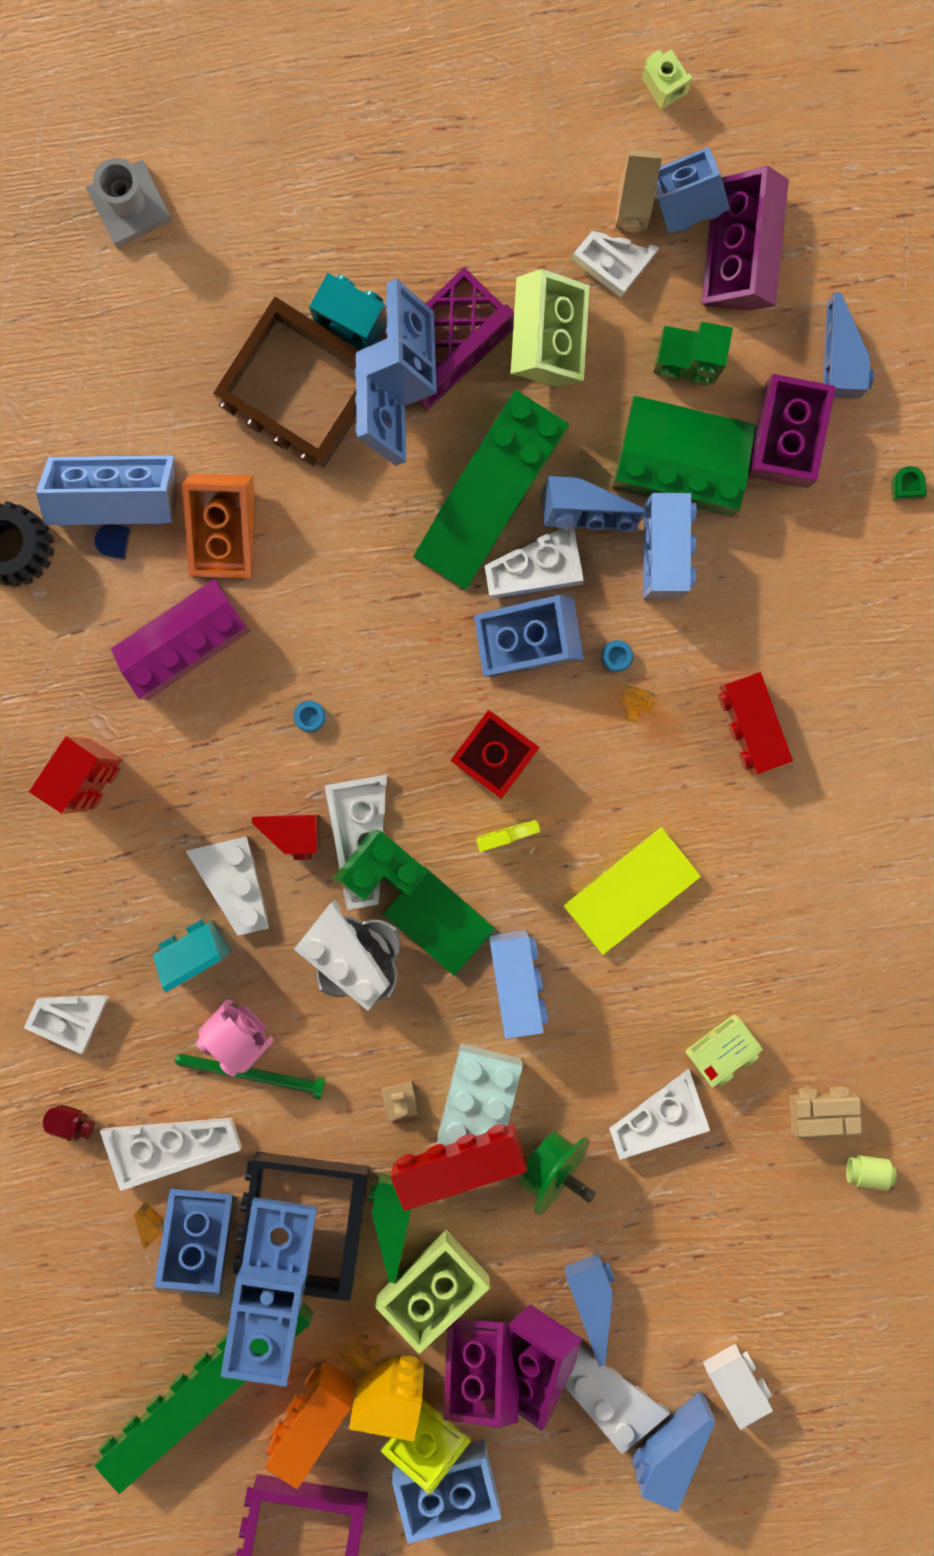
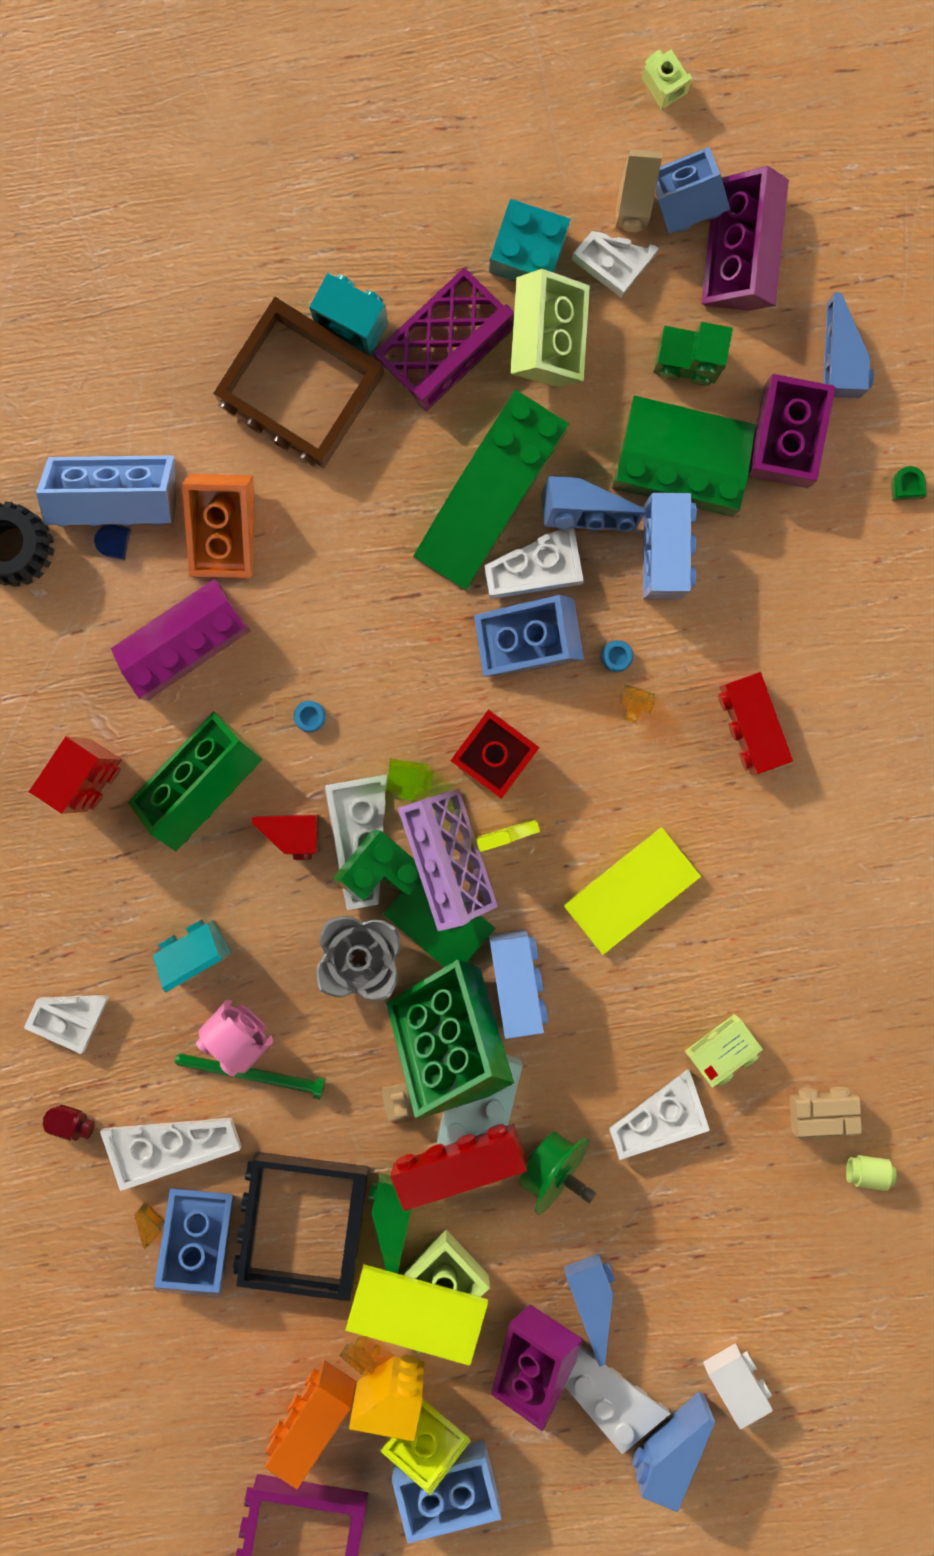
light grey plant [86,158,173,248] -> none
green brick [94,1301,313,1494] -> none
white wing [186,836,270,936] -> none
medium blue bracket [221,1197,317,1387] -> none
white wing [294,899,390,1011] -> none
medium blue bracket [355,278,437,466] -> none
magenta slope [443,1318,519,1428] -> none
none -> green slope [128,711,263,852]
none -> neon yellow tile [345,1264,488,1366]
none -> clear neon green brick [385,759,434,801]
none -> green slope [386,959,514,1119]
none -> lavender fence [398,788,498,931]
none -> teal brick [489,198,571,281]

